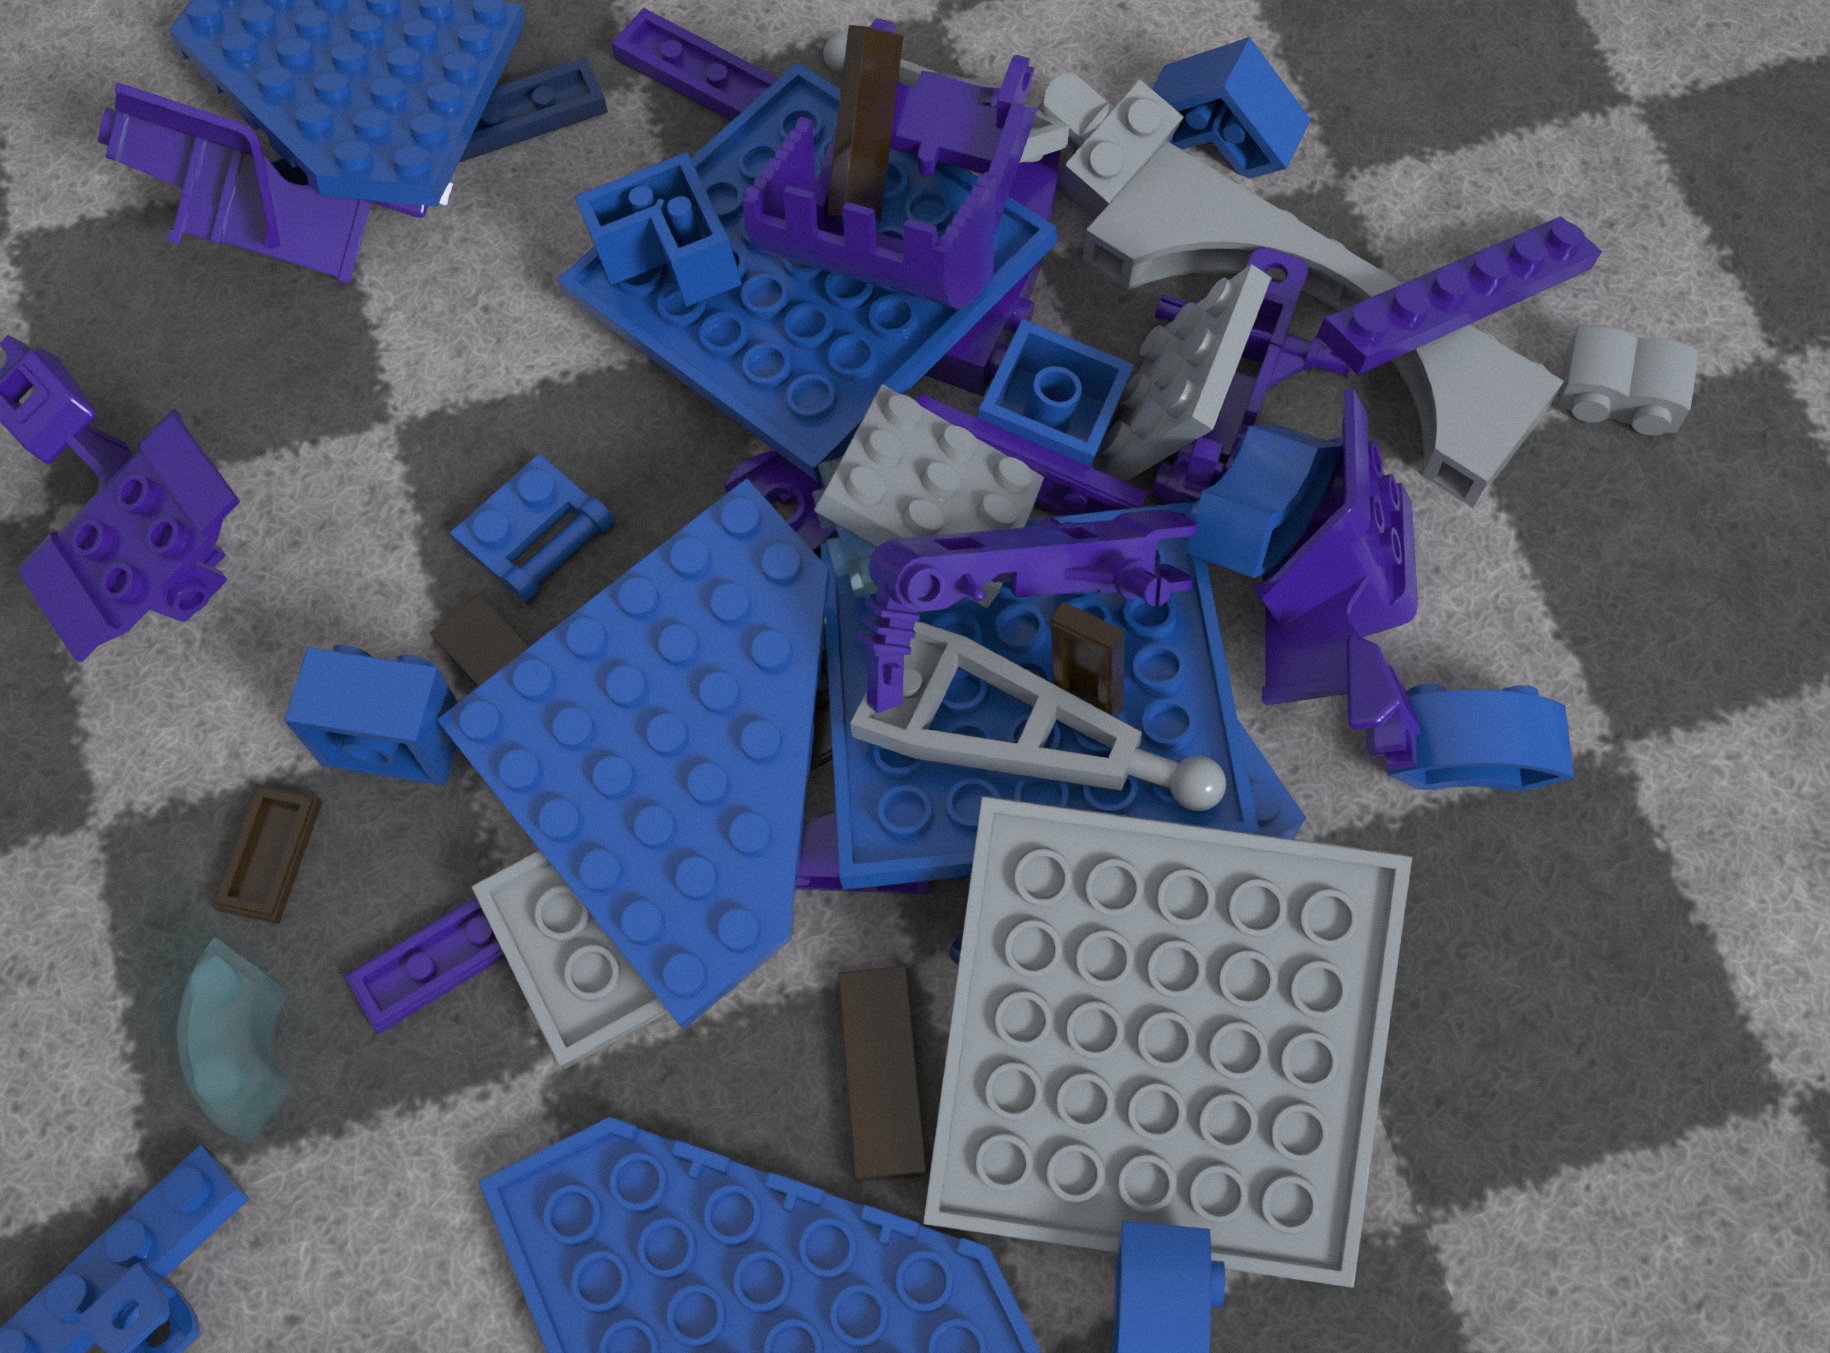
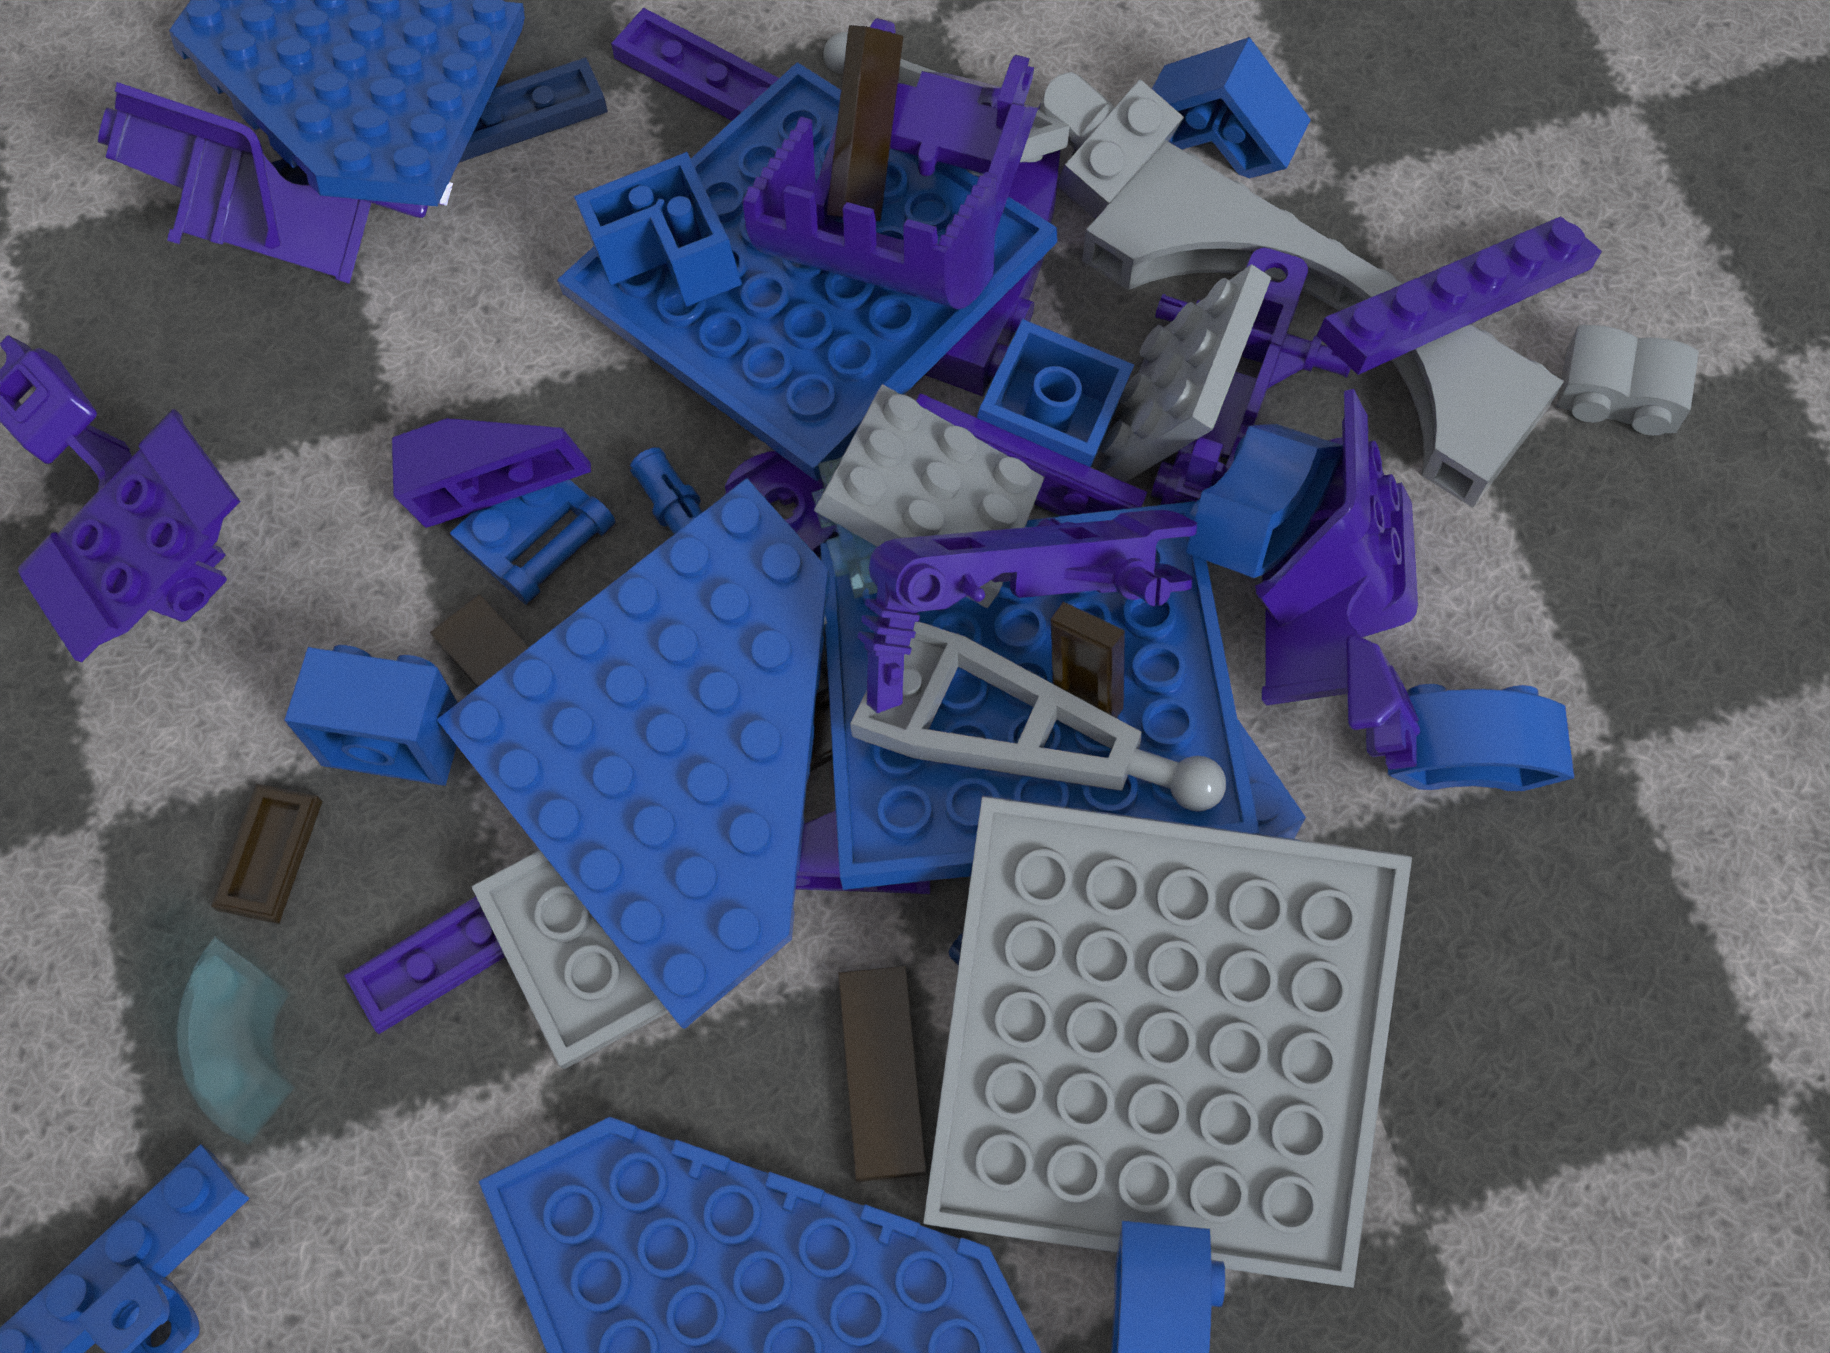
none -> dark purple slope [392,418,591,528]
none -> blue pin [630,448,703,534]

